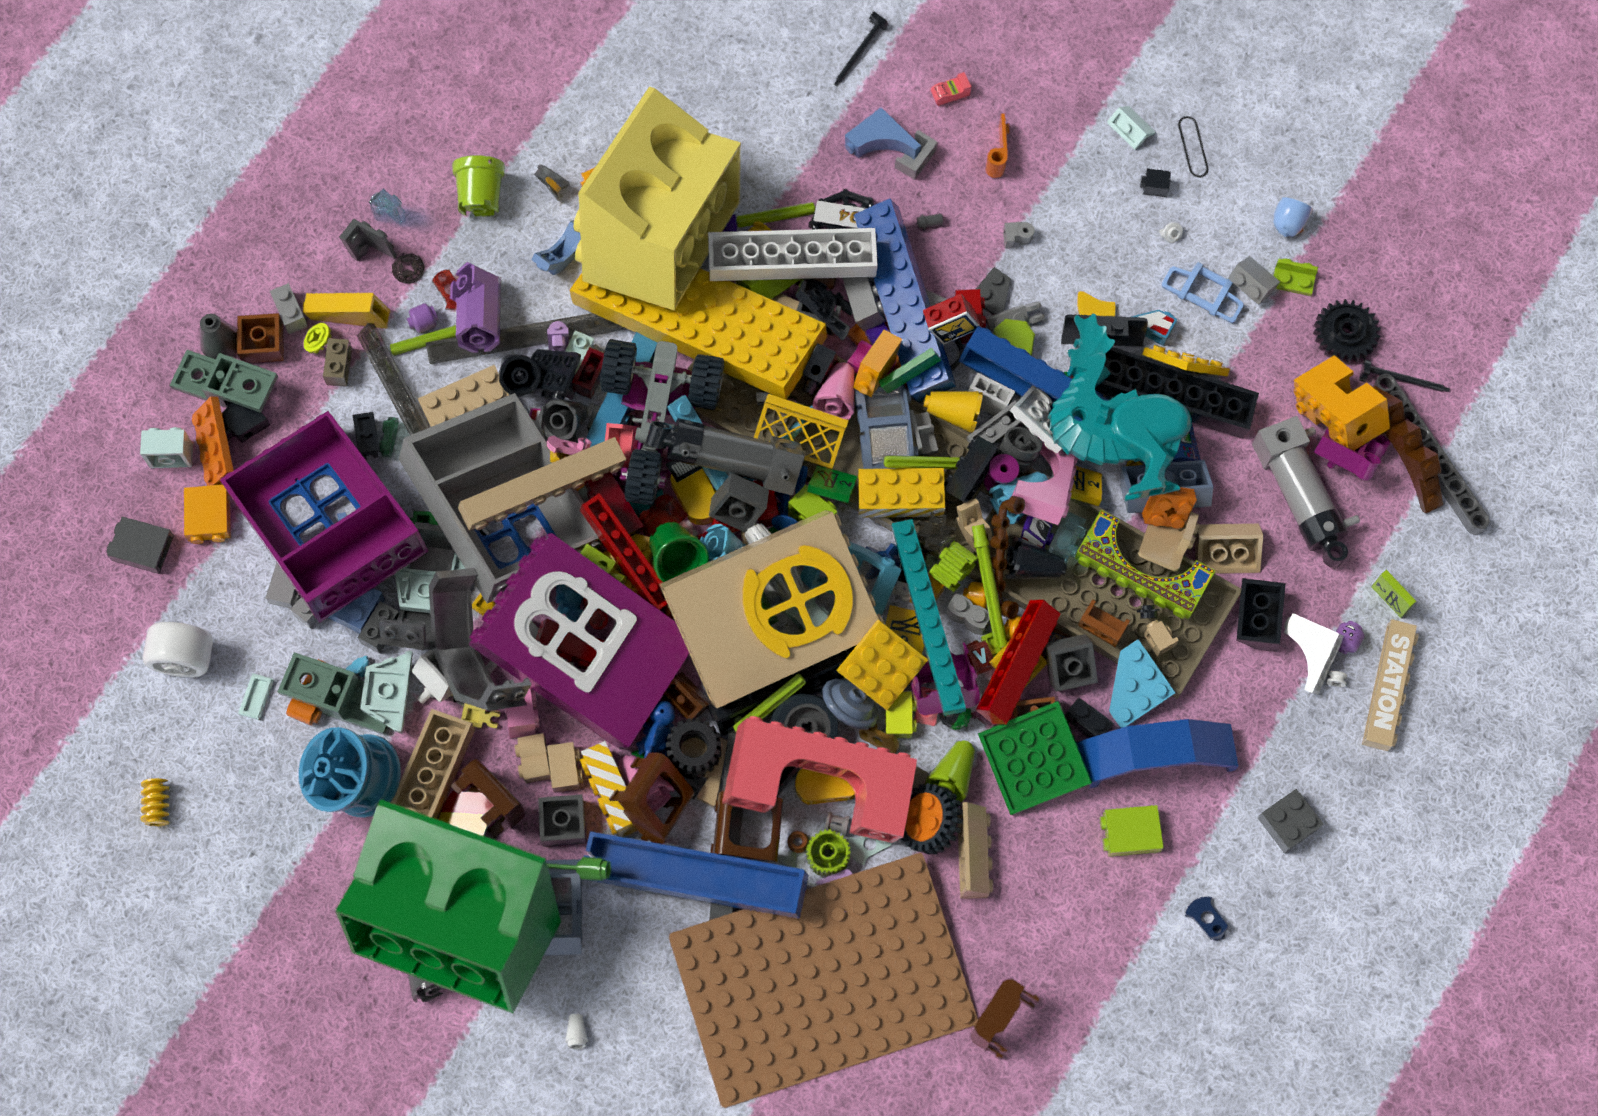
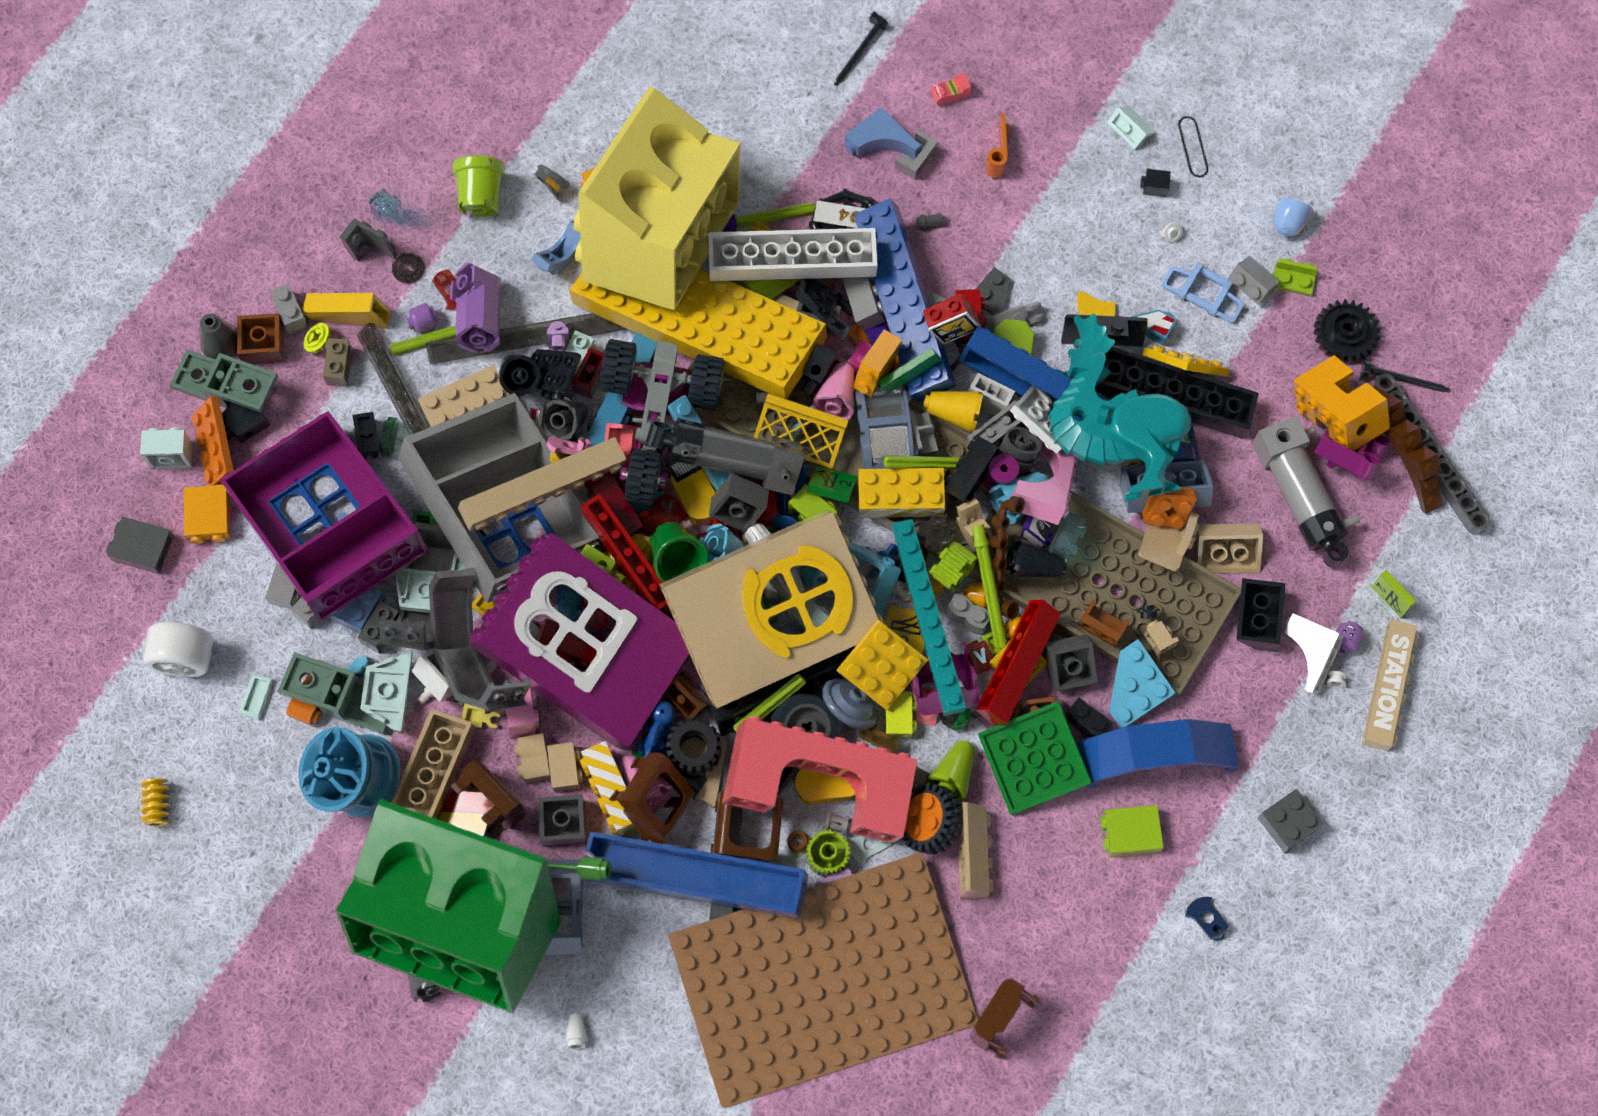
light grey leg [1003,222,1035,248] -> none
yellow tile [1070,466,1102,506] -> none
arch [1075,510,1215,620] -> none

